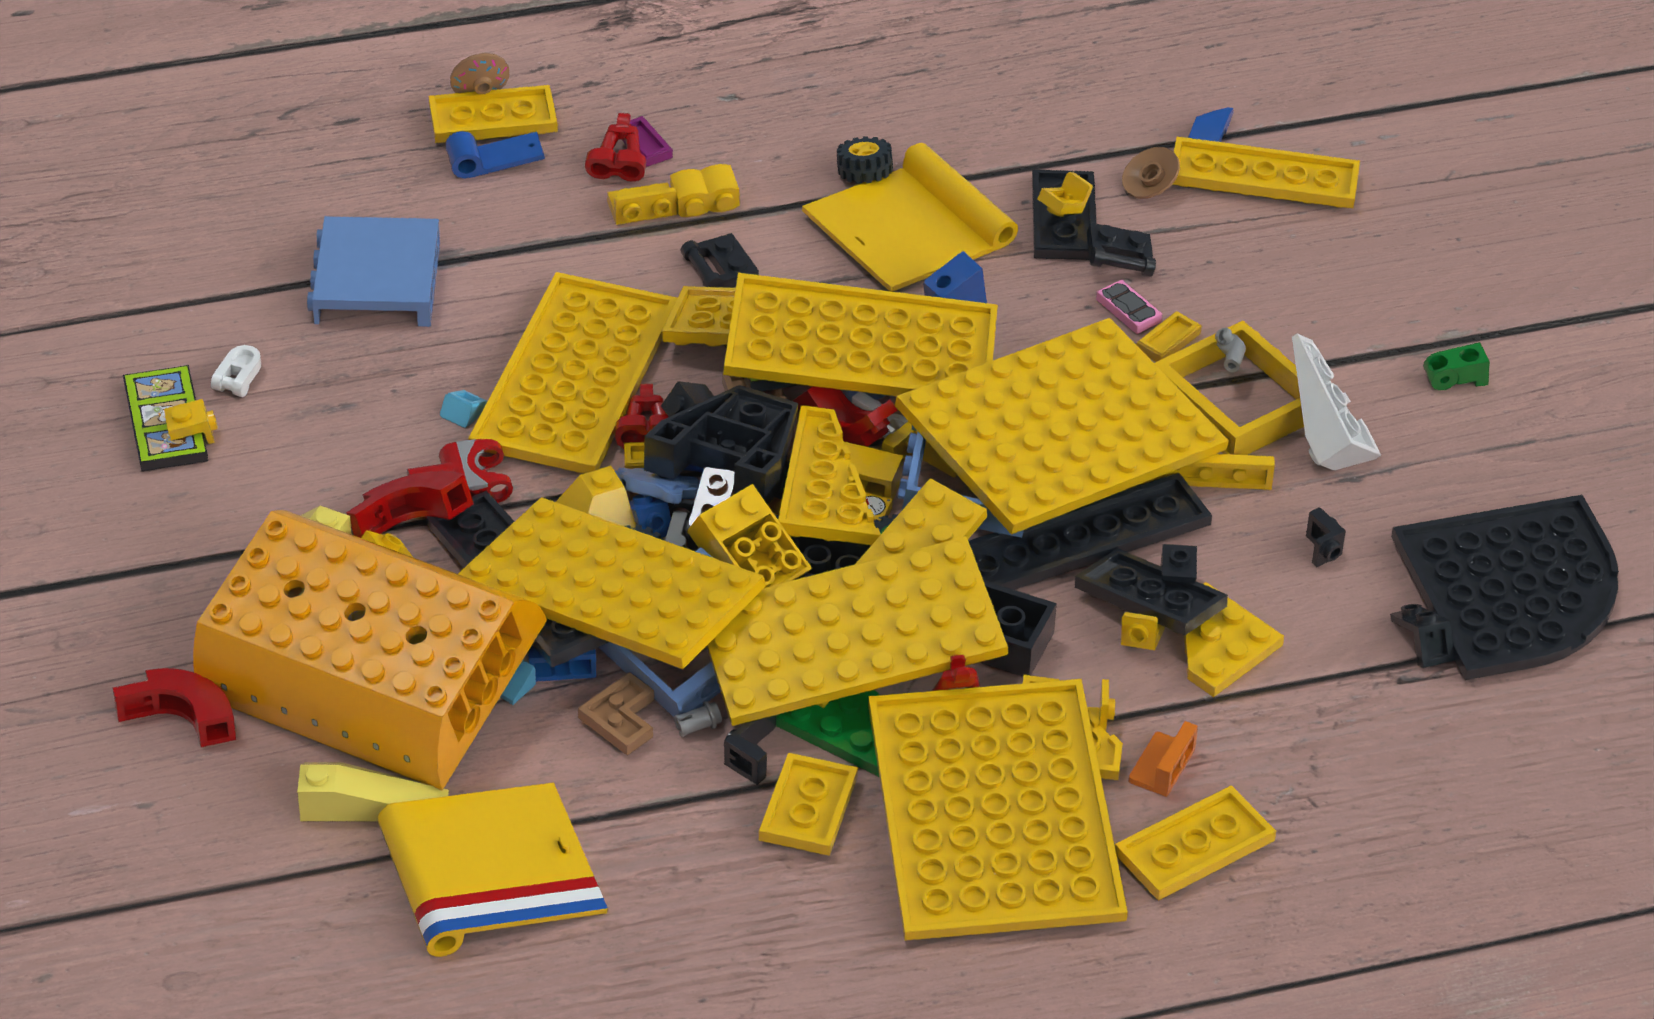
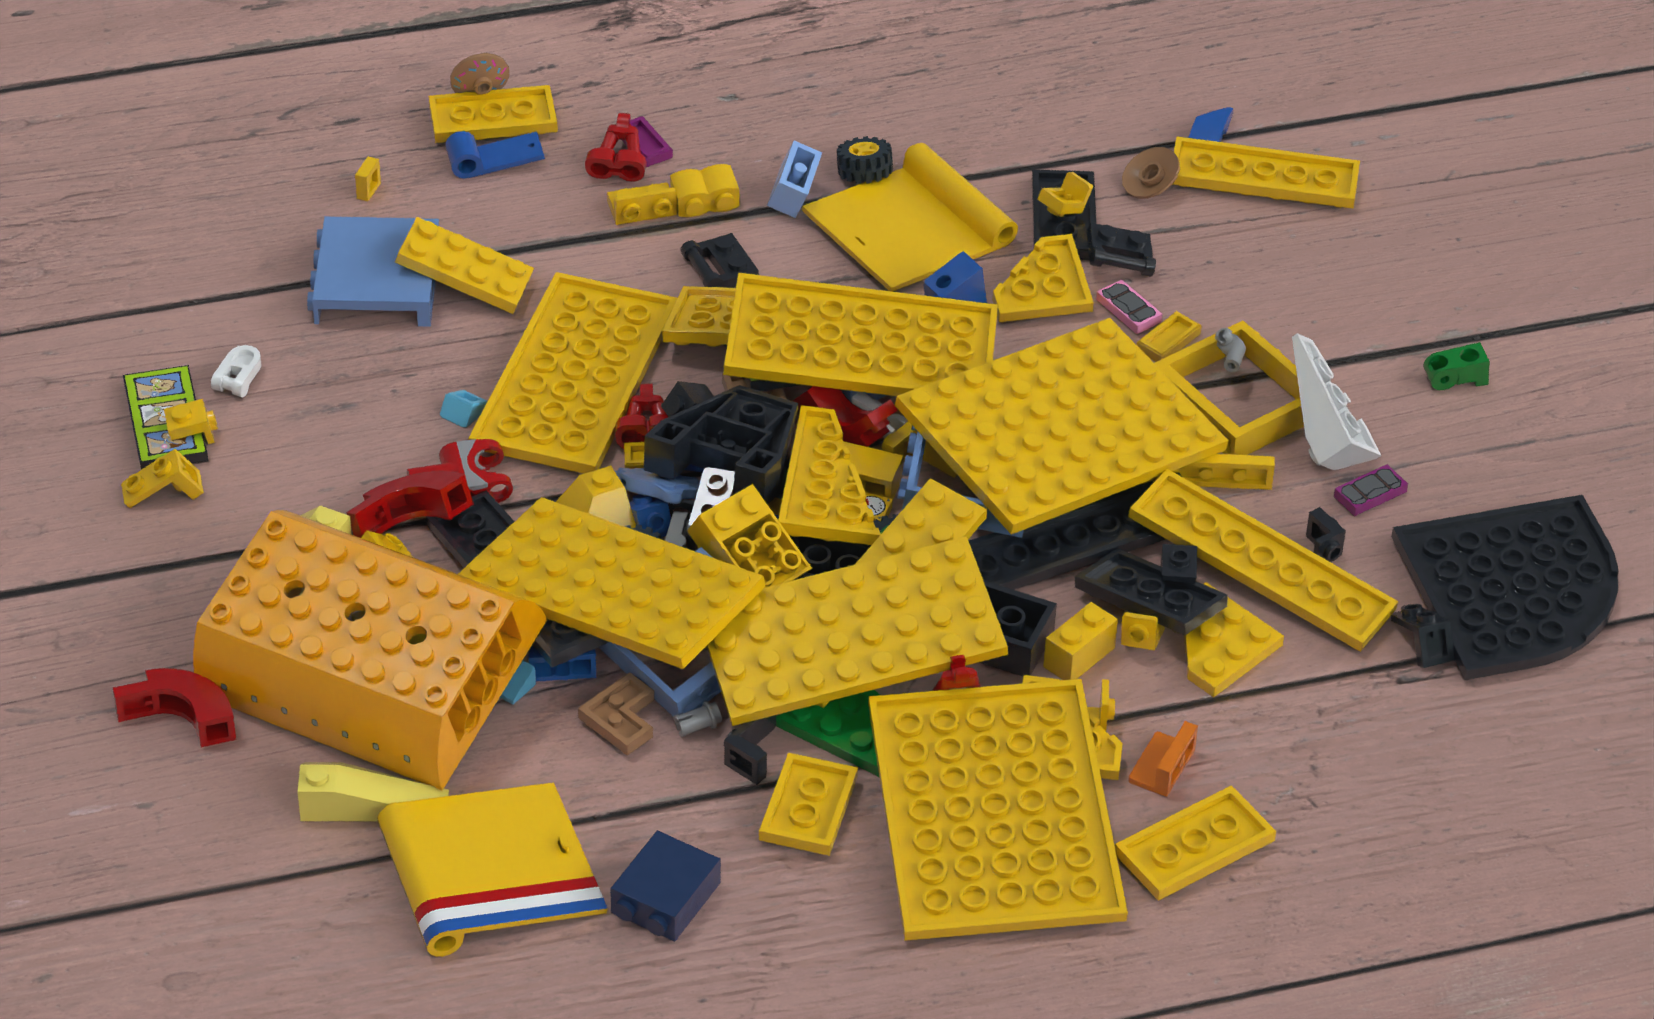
none -> yellow bracket [121,449,204,508]
none -> yellow tile [355,156,381,202]
none -> yellow plate [395,217,534,314]
none -> dark blue brick [610,830,721,942]
none -> light blue brick [767,140,822,218]
none -> yellow plate [992,234,1094,322]
none -> yellow brick [1043,602,1118,680]
none -> yellow plate [1128,469,1398,652]
none -> tile [1333,464,1408,516]

